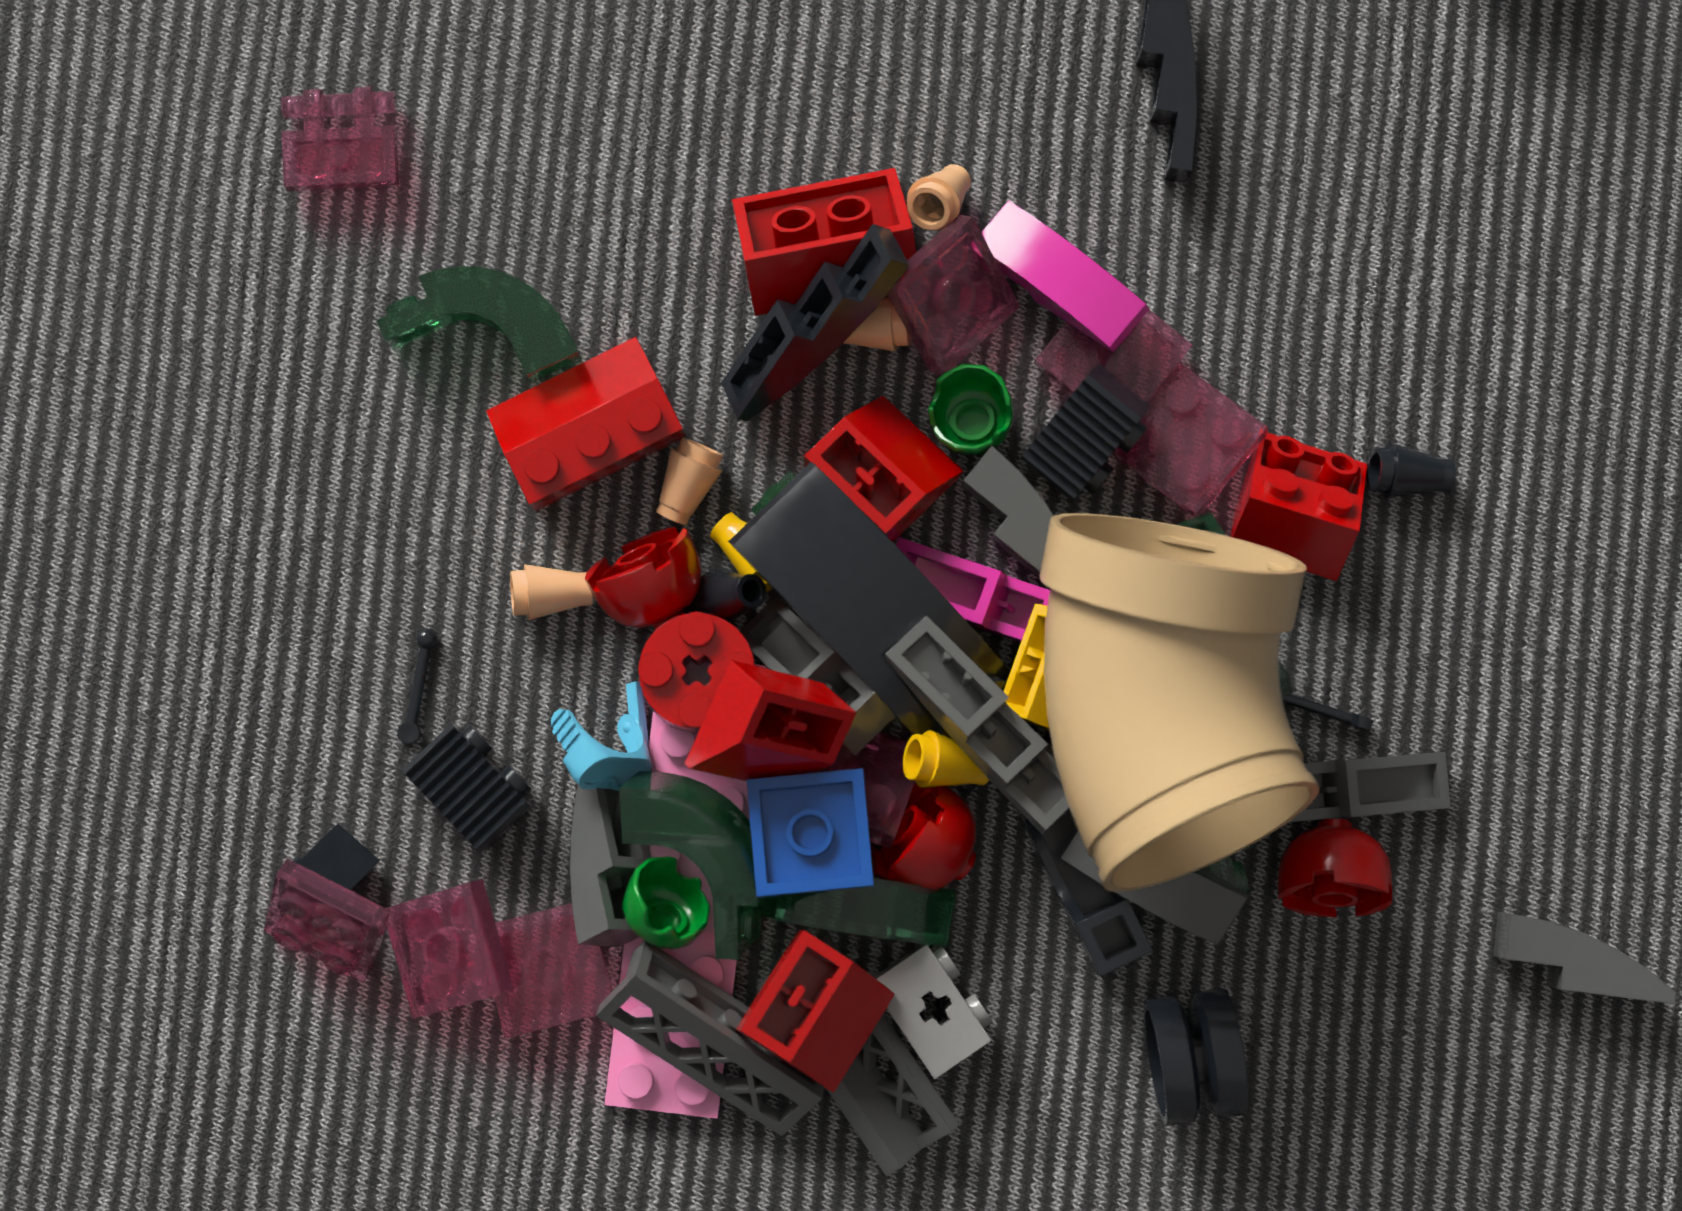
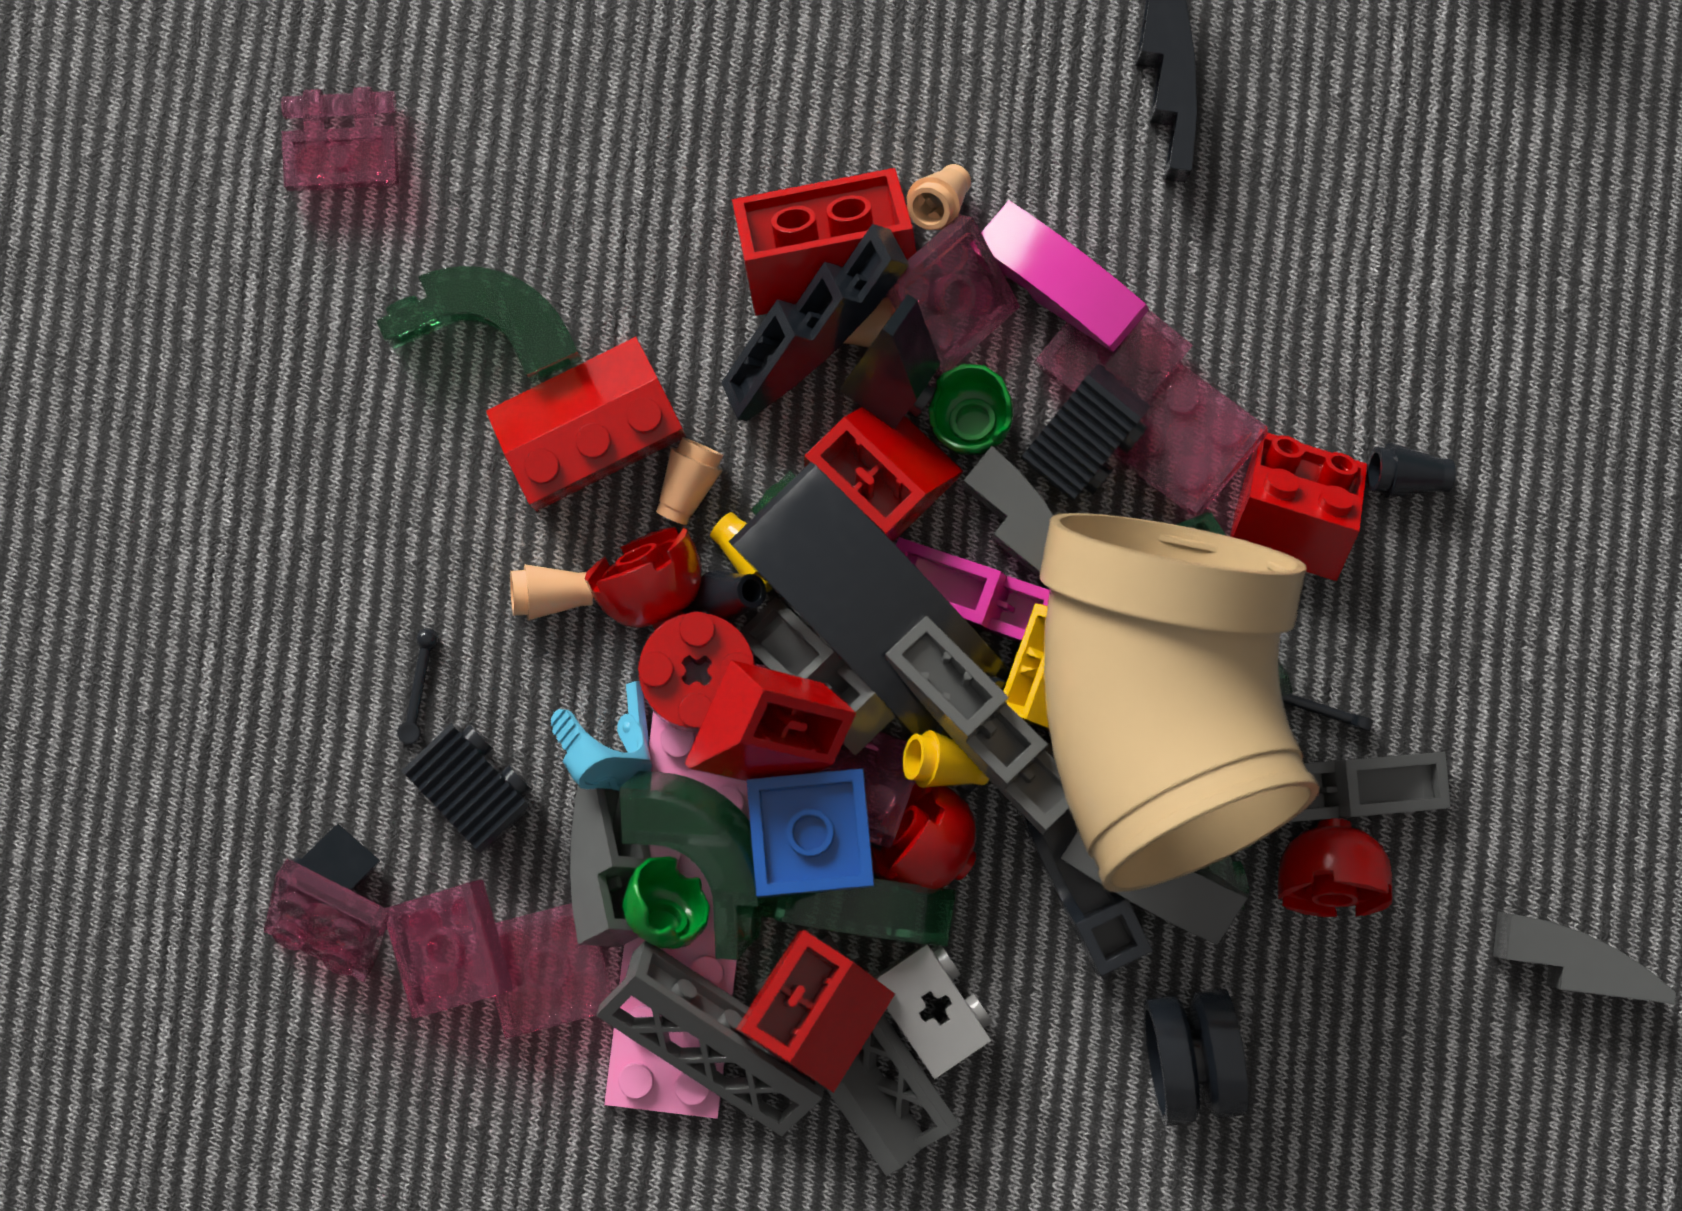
none -> black slope [839,294,940,429]

